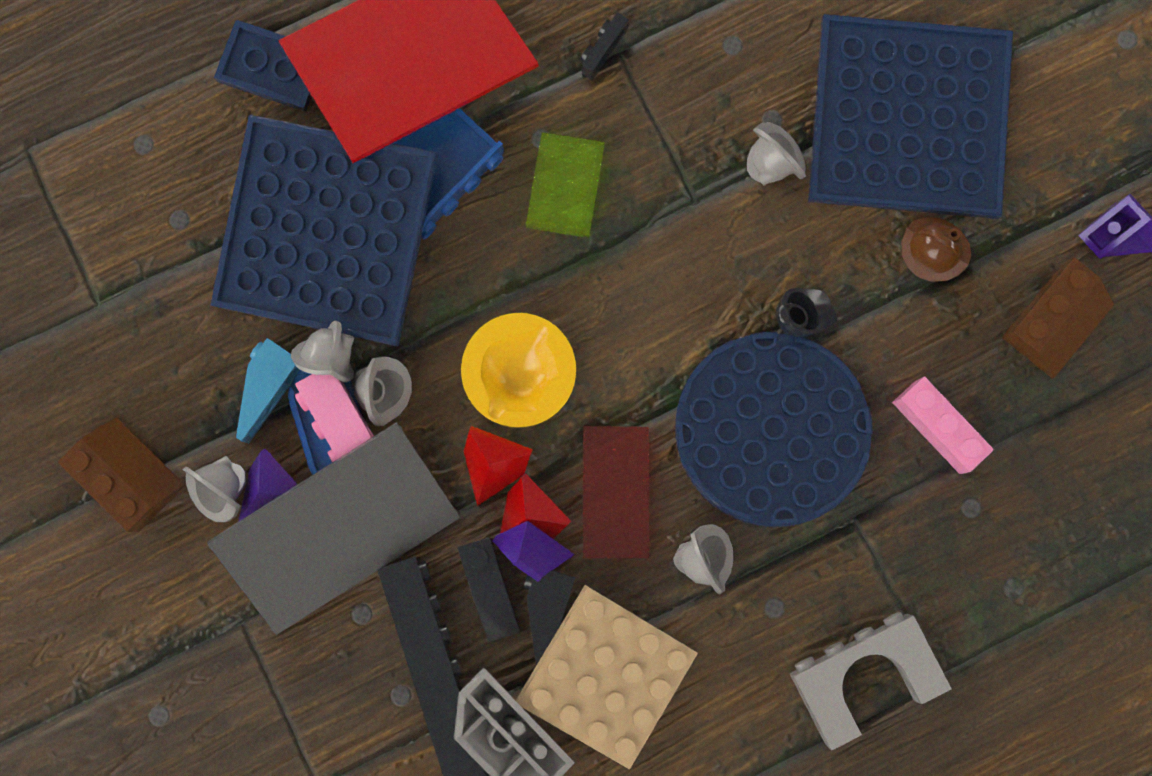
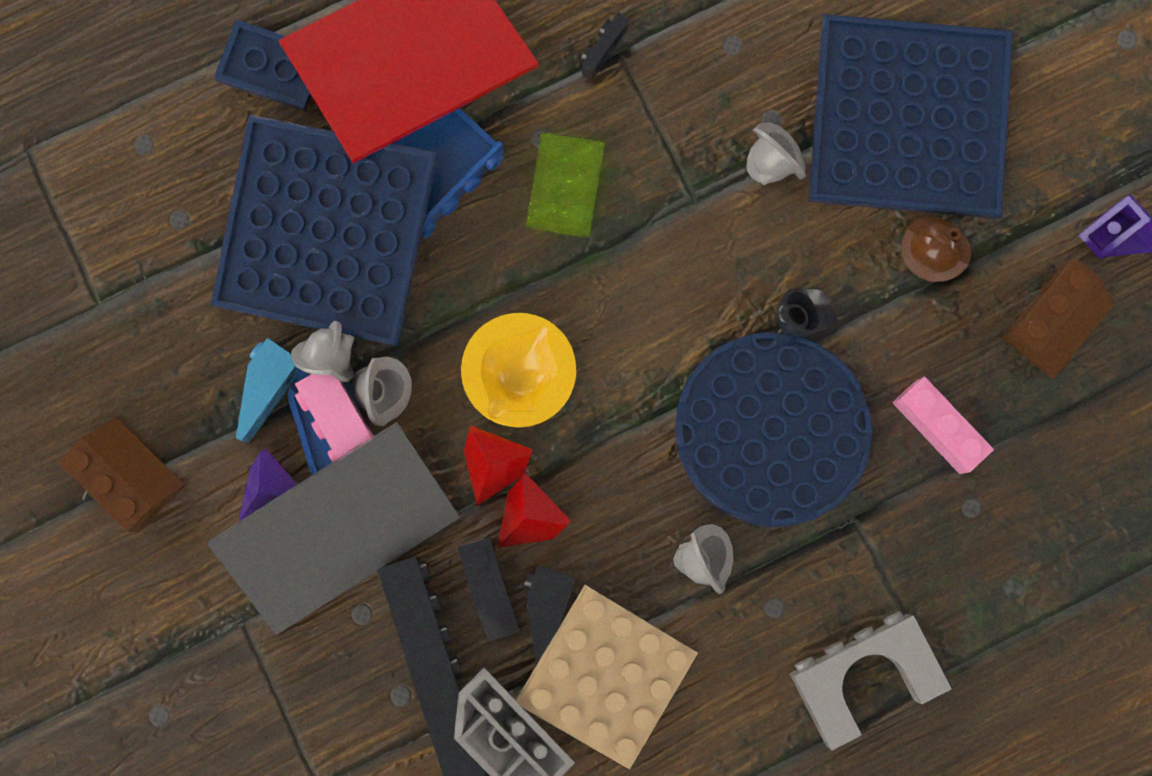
light grey helmet [182,456,246,522] -> none
dark purple slope [492,521,575,582] -> none
clear red tile [583,426,649,558] -> none

